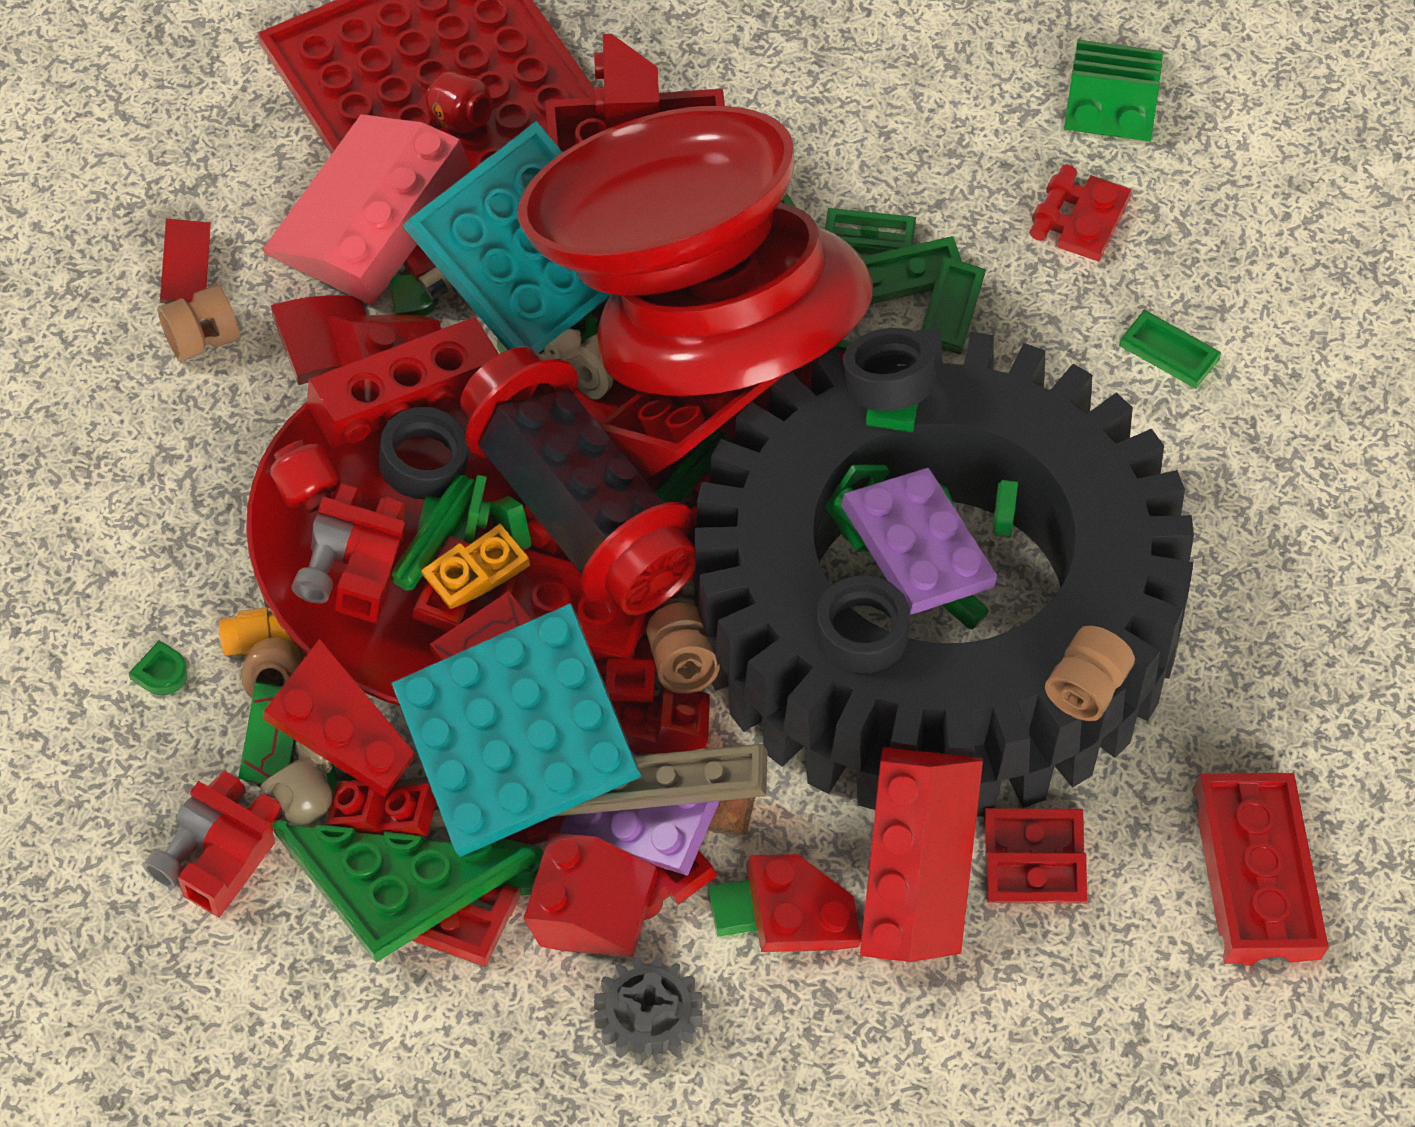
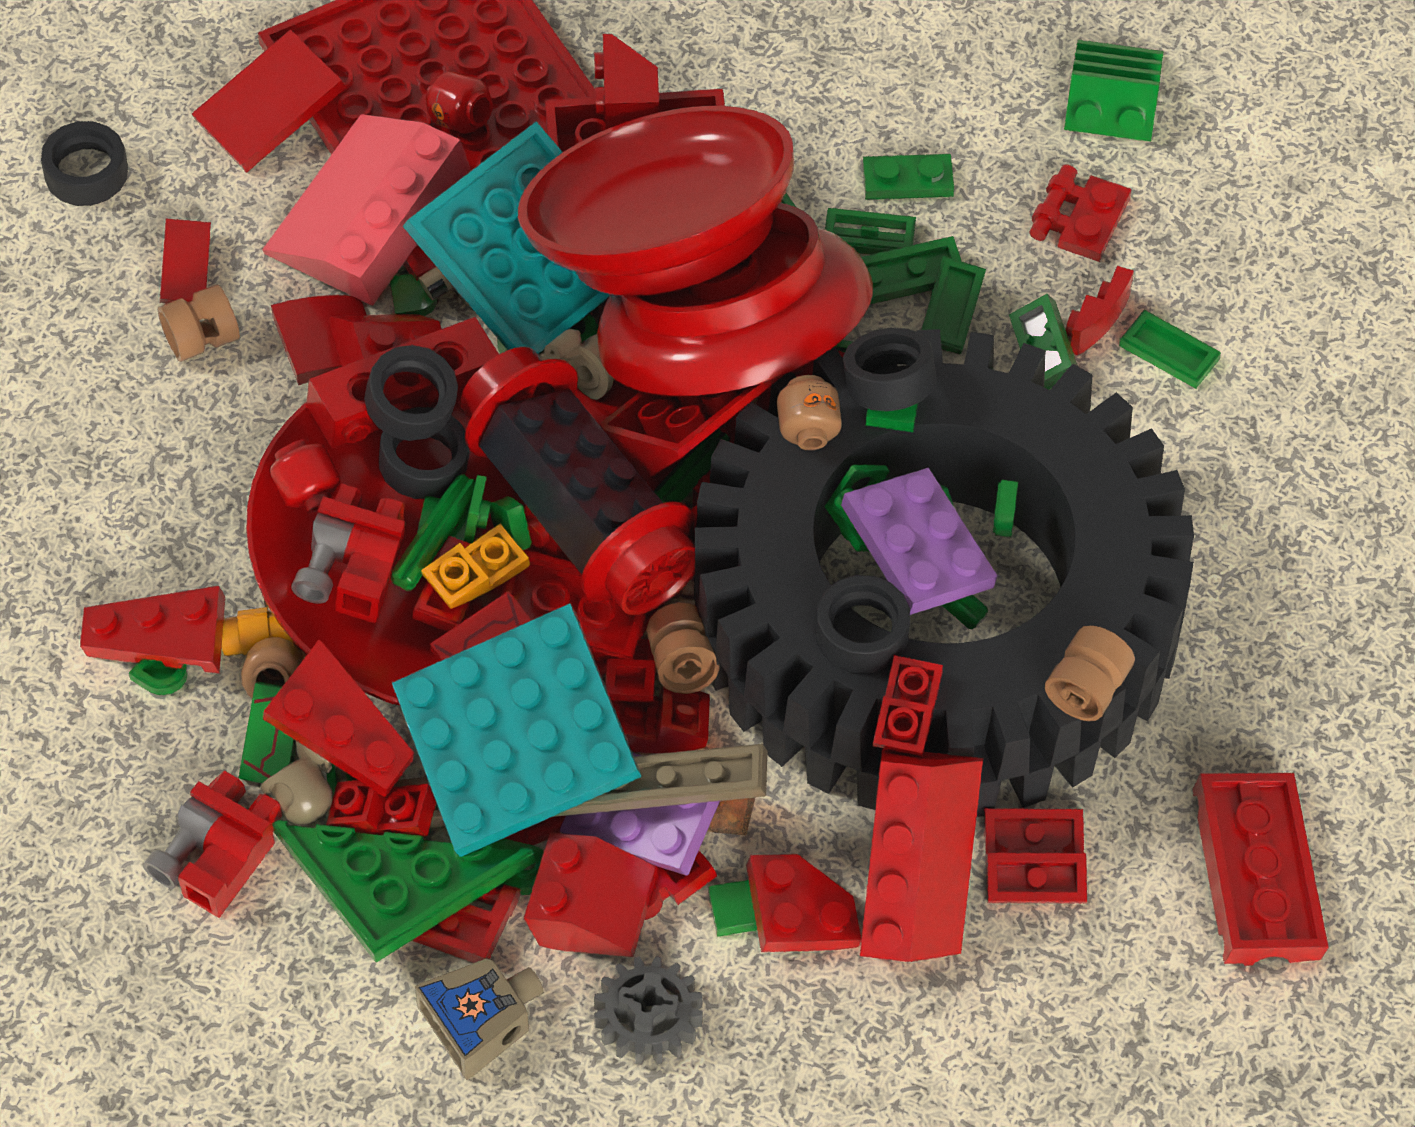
none -> black tyre [41,121,128,206]
none -> red wing [80,586,225,674]
none -> red tile [192,29,346,173]
none -> black tyre [364,345,458,441]
none -> torso [415,959,544,1080]
none -> medium nougat head [777,375,842,450]
none -> green piece [862,154,954,200]
none -> red slope [873,655,943,756]
none -> green piece [1009,294,1078,390]
none -> red slope [1065,266,1134,356]

